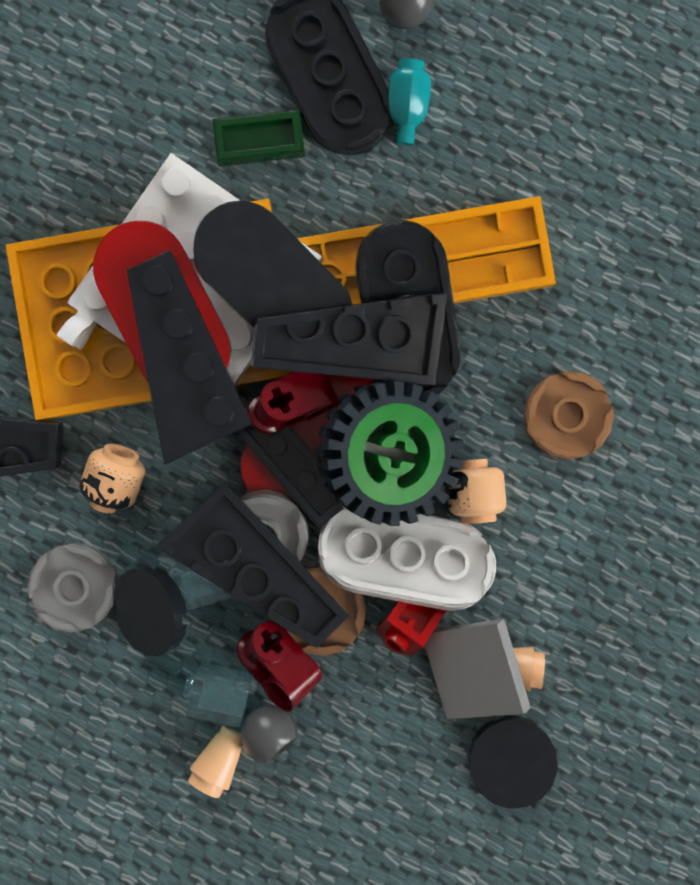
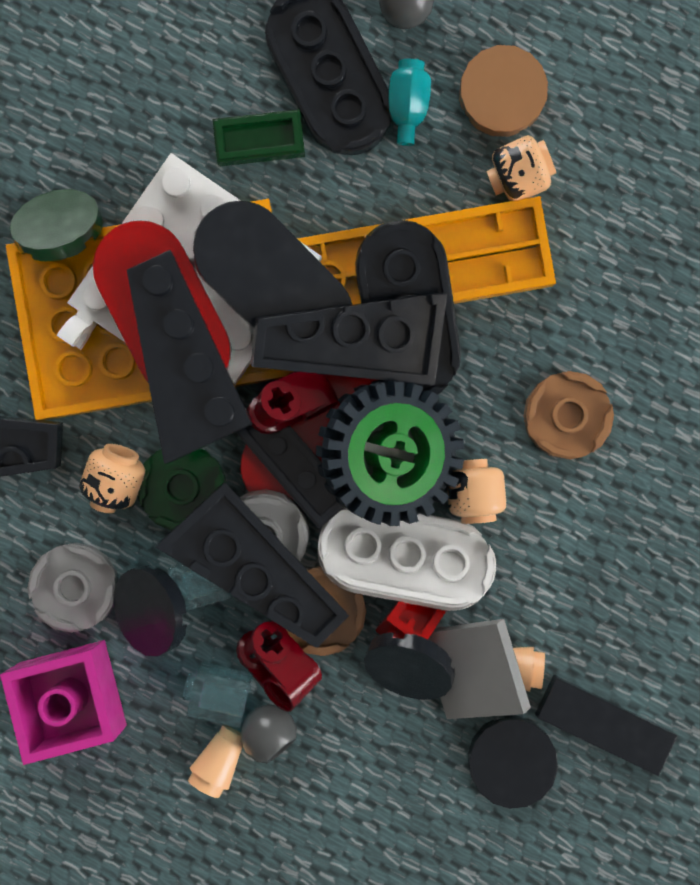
none -> dark pink brick [0,640,127,765]
none -> dark green tile [9,189,104,262]
none -> dark green tile [137,448,226,531]
none -> black tile [364,632,455,700]
none -> medium nougat tile [459,45,548,137]
none -> light nougat head [486,135,557,201]
none -> black tile [535,675,678,776]

